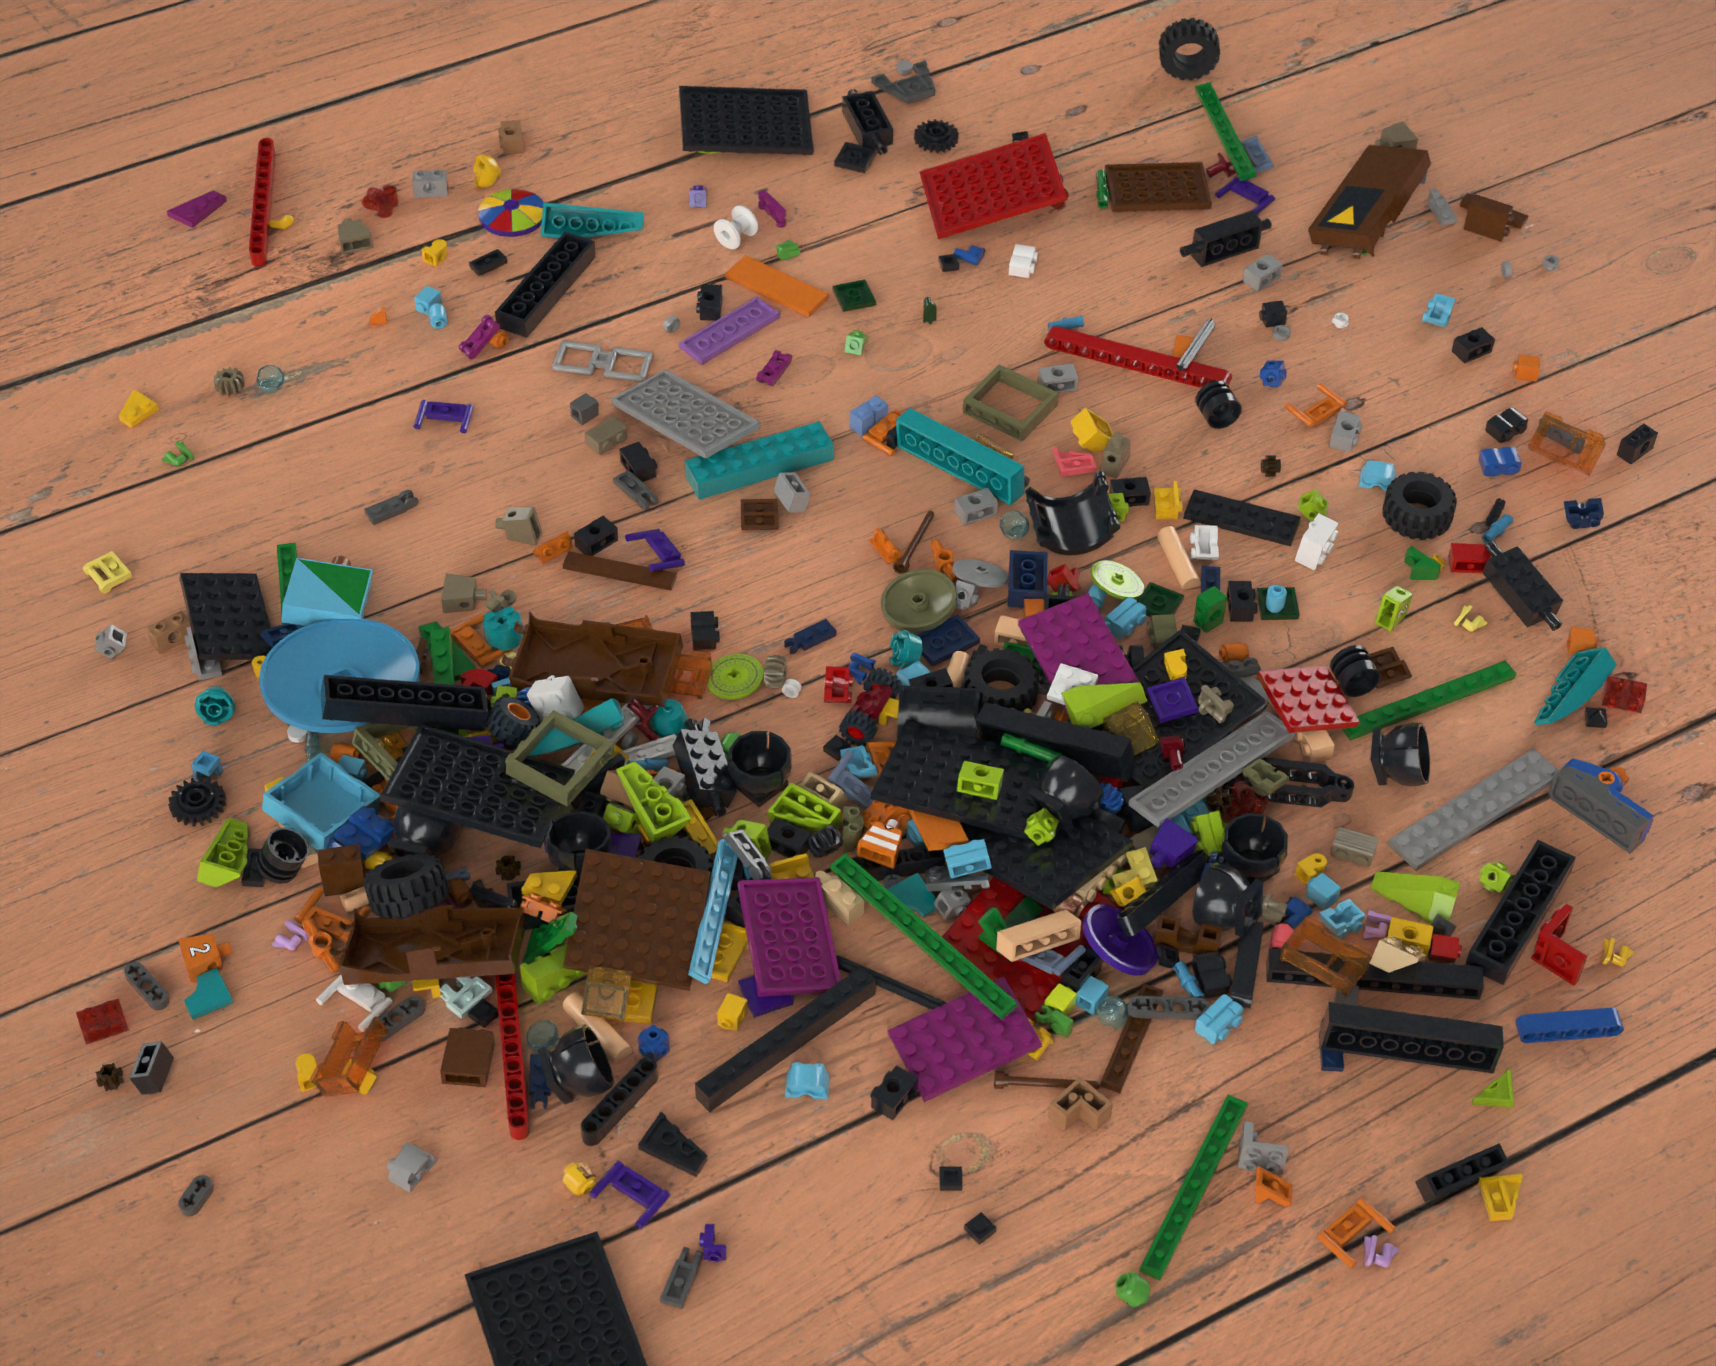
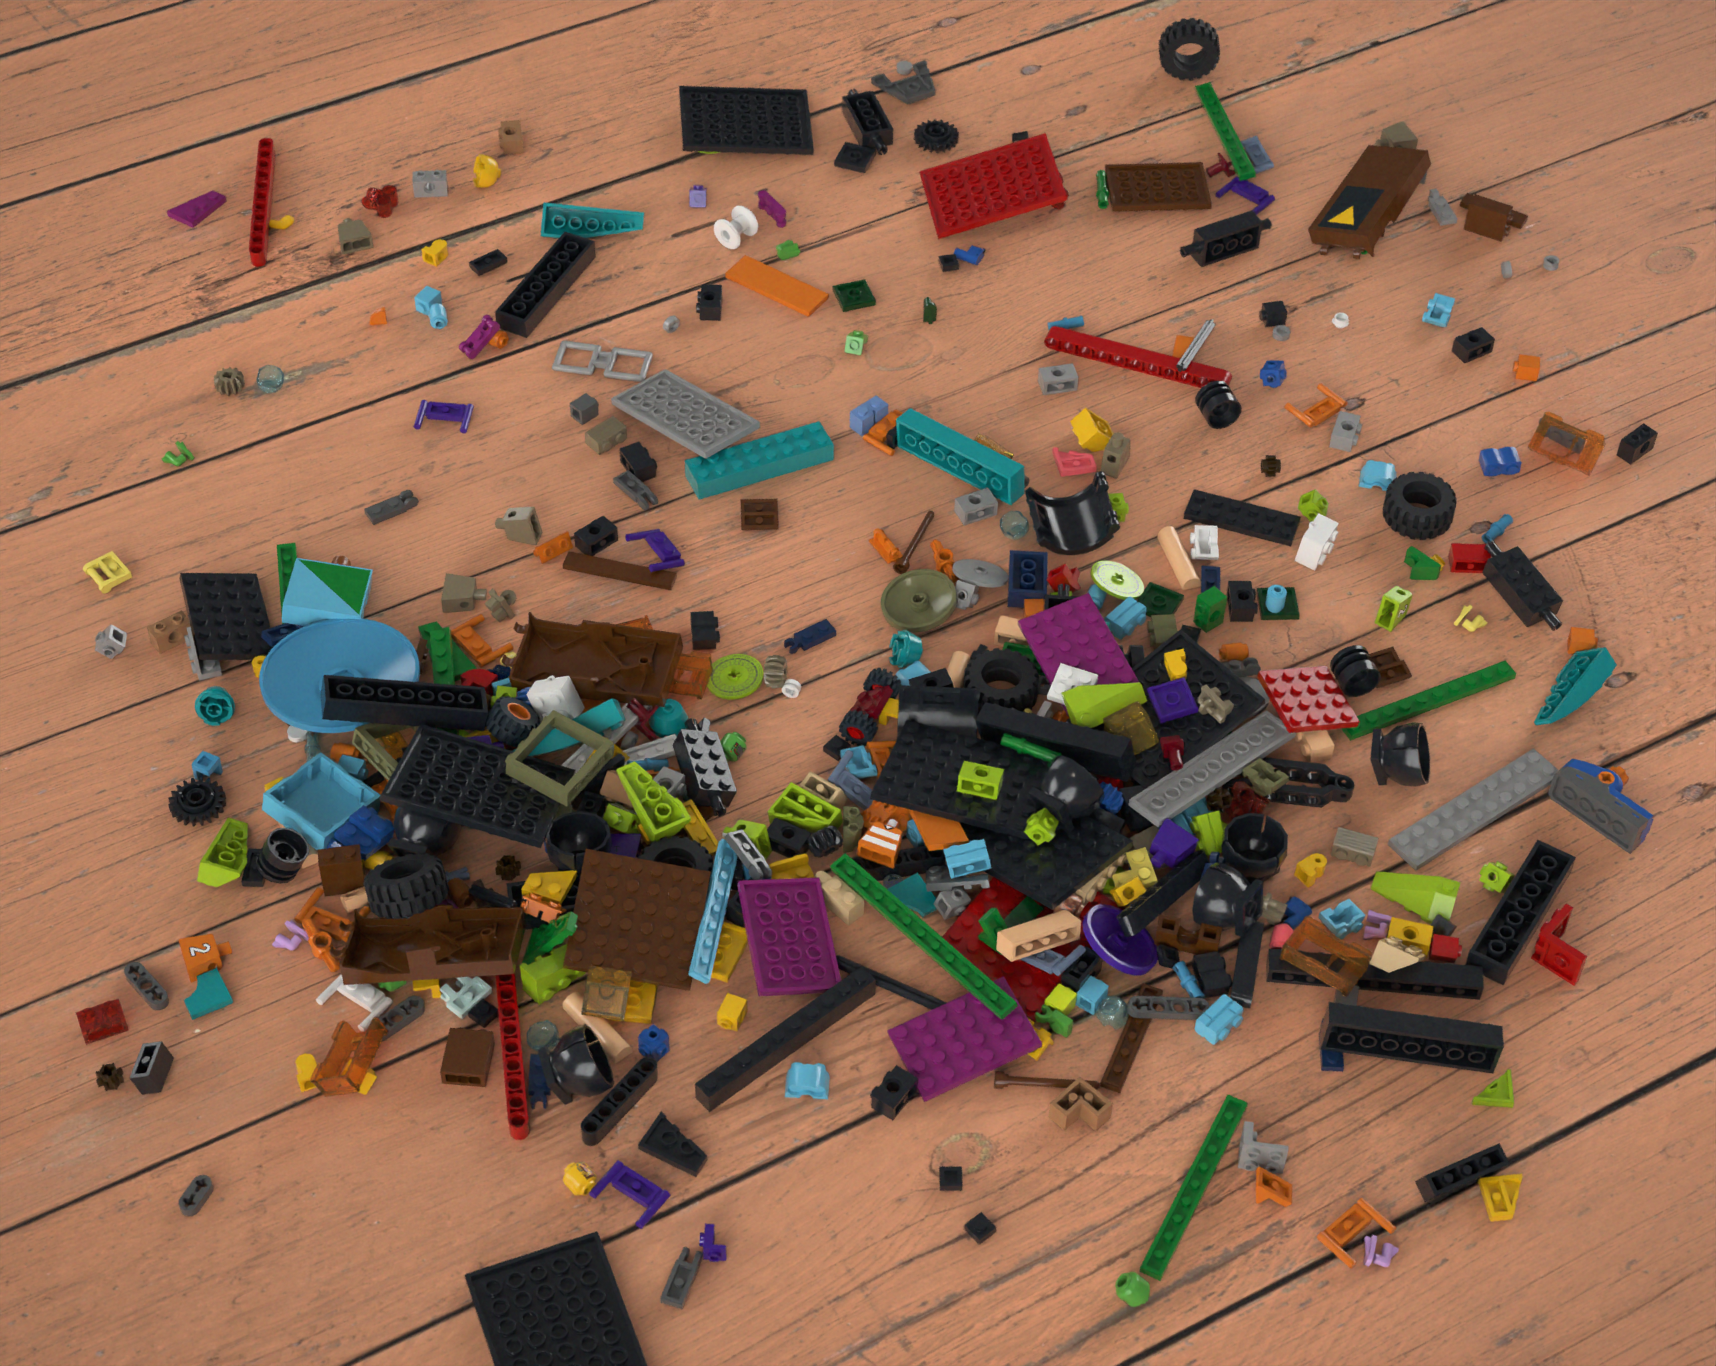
yellow wing [119,389,159,428] -> none
light grey cylinder [387,1142,438,1193] -> none
dish [478,189,543,237] -> none
teal brick [482,607,524,651] -> none
medium lavender tile [679,297,780,365] -> none
black plate [727,731,792,808] -> none
dark purple plate [738,975,793,1018] -> none
magenta plate [756,350,792,386] -> none
light grey brick [773,473,811,513] -> none
red cylinder [824,666,853,704] -> none
blue piece [848,653,876,685] -> none
dark blue plate [916,615,980,667] -> none
olive window [963,365,1058,442] -> none
white brick [1009,244,1038,278] -> none
black brick [1109,477,1151,507] -> none
yellow bracket [1153,481,1182,519] -> none
light grey brick [1243,254,1283,291] -> none
medium azure brick [1306,873,1341,910] -> none
black brick [1485,407,1528,443] -> none
black axle [1485,498,1506,526] -> none
blue beam [1515,1008,1624,1043] -> none
dark blue cylinder [1563,498,1604,529] -> none
black tile [1585,707,1608,728] -> none
yellow piece [1601,937,1634,967] -> none
clear red brick [1602,676,1647,713] -> none

